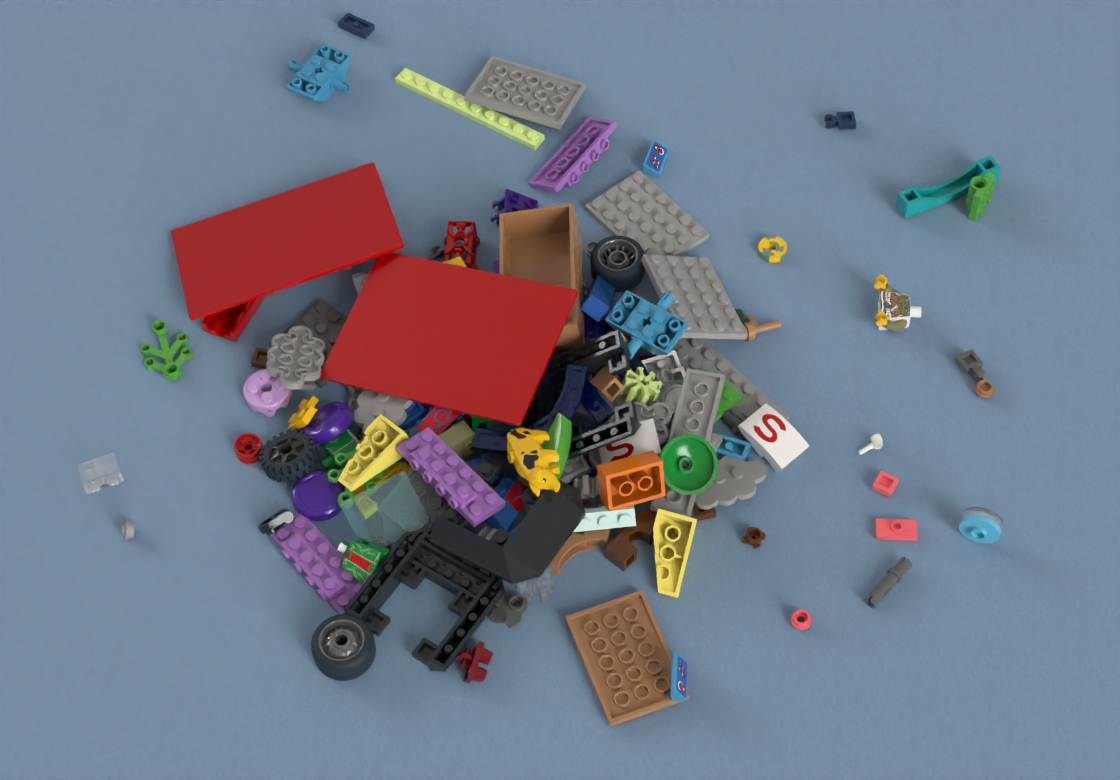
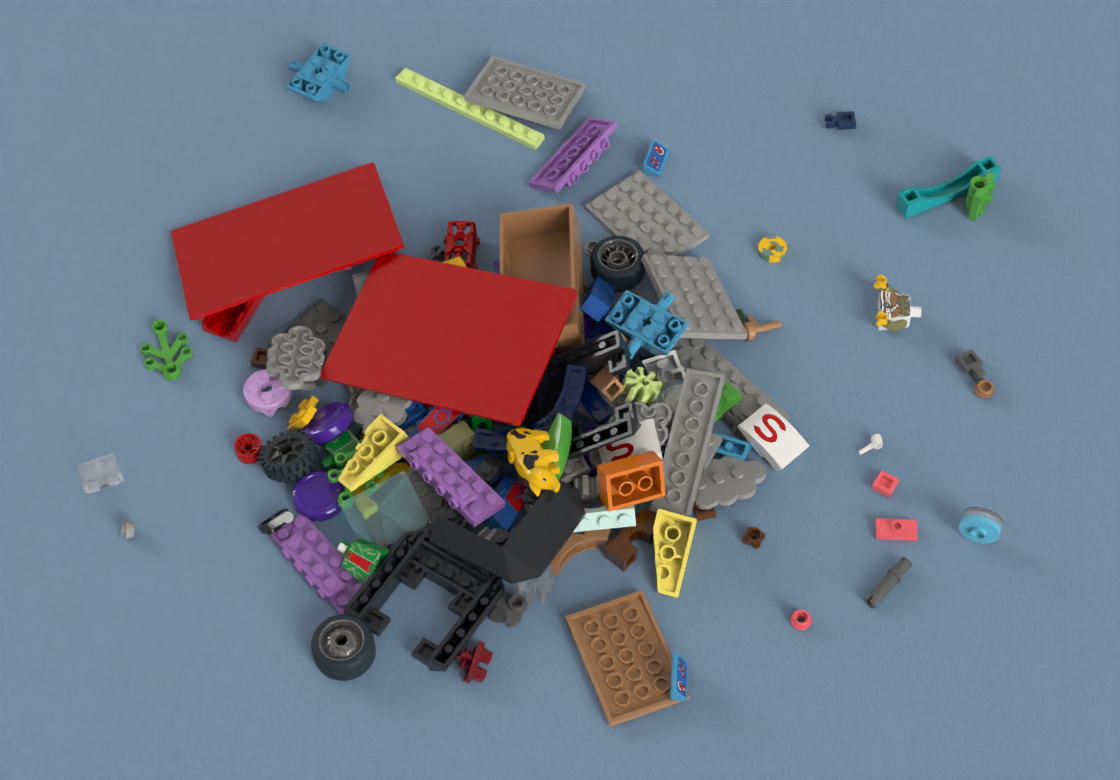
dark blue plate [338,12,375,39] -> none
dark purple plate [491,189,538,224] -> none
green dish [660,434,718,495] -> none

